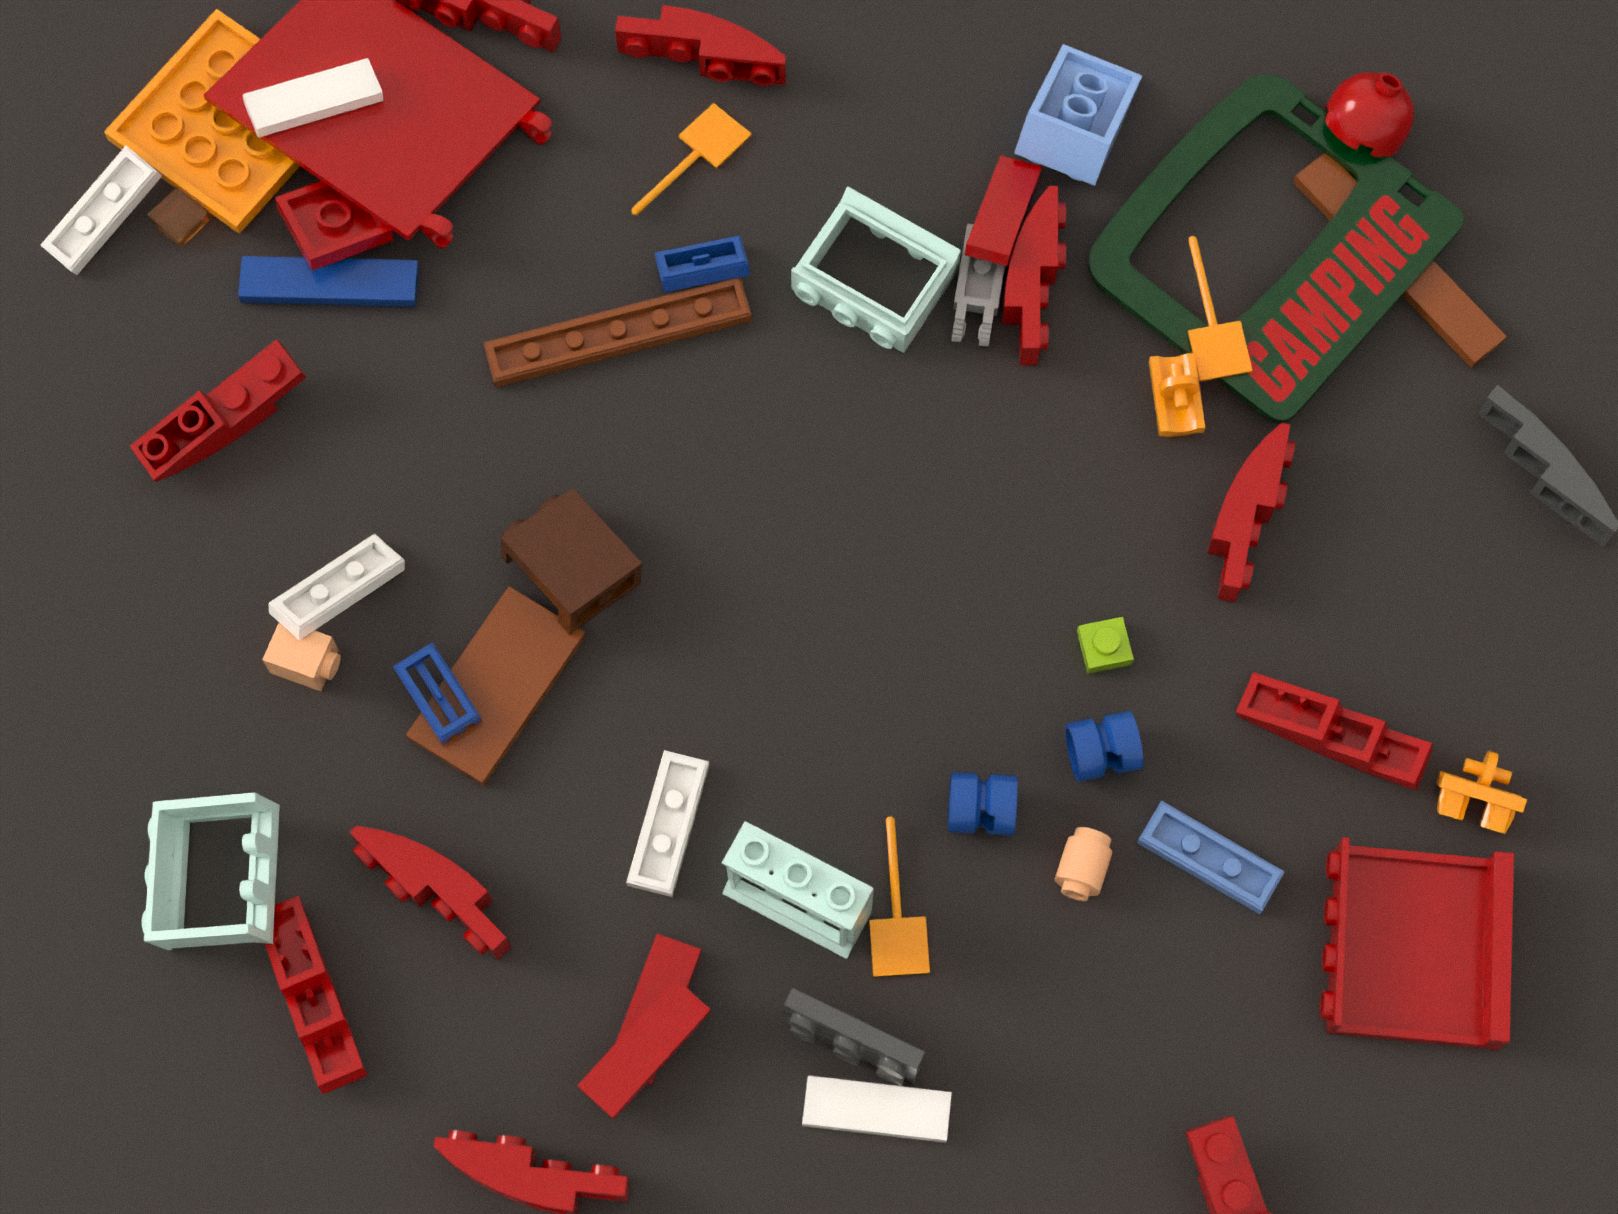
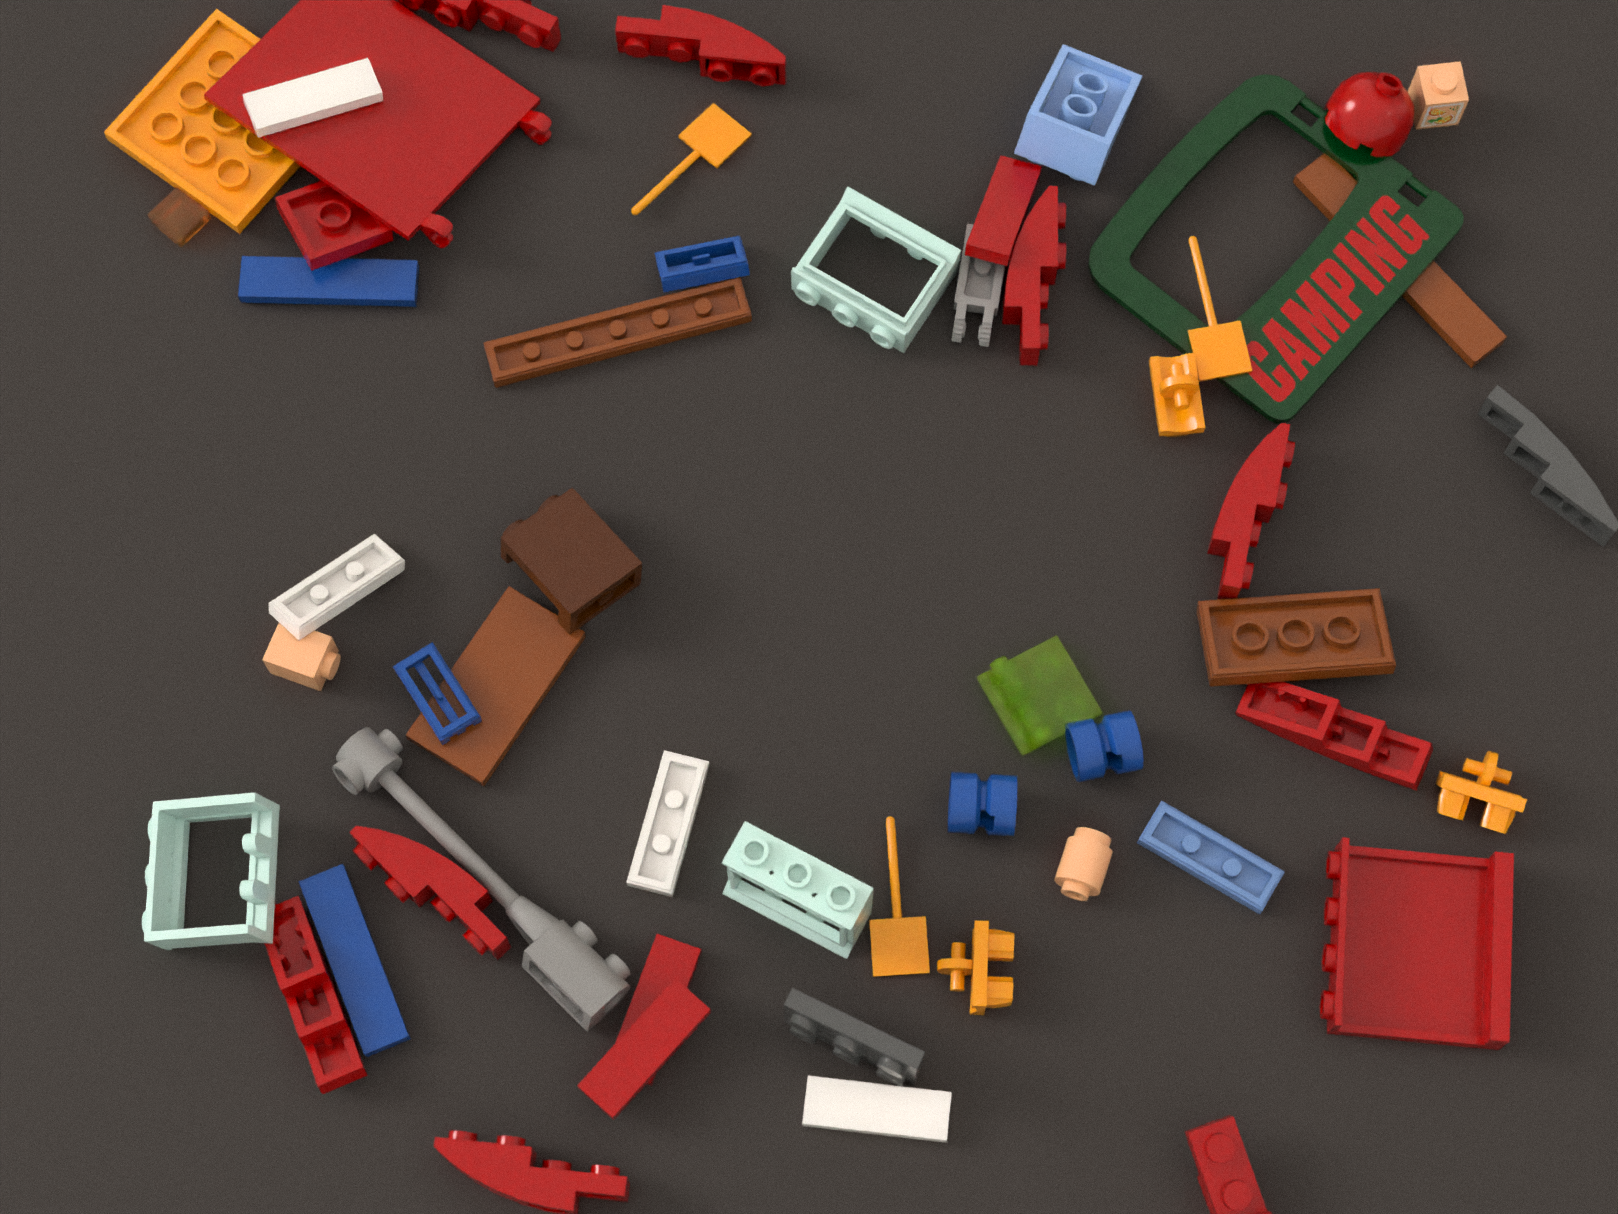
white tile [41,146,162,275] -> none
red slope [130,339,307,482] -> none
lime plate [1077,617,1134,674] -> none
none -> blue tile [299,864,411,1058]
none -> light grey bar [332,727,631,1032]
none -> light orange hips [937,920,1014,1015]
none -> clear neon green hinge [977,635,1102,756]
none -> dark orange tile [1197,588,1396,687]
none -> light nougat brick [1408,61,1469,130]

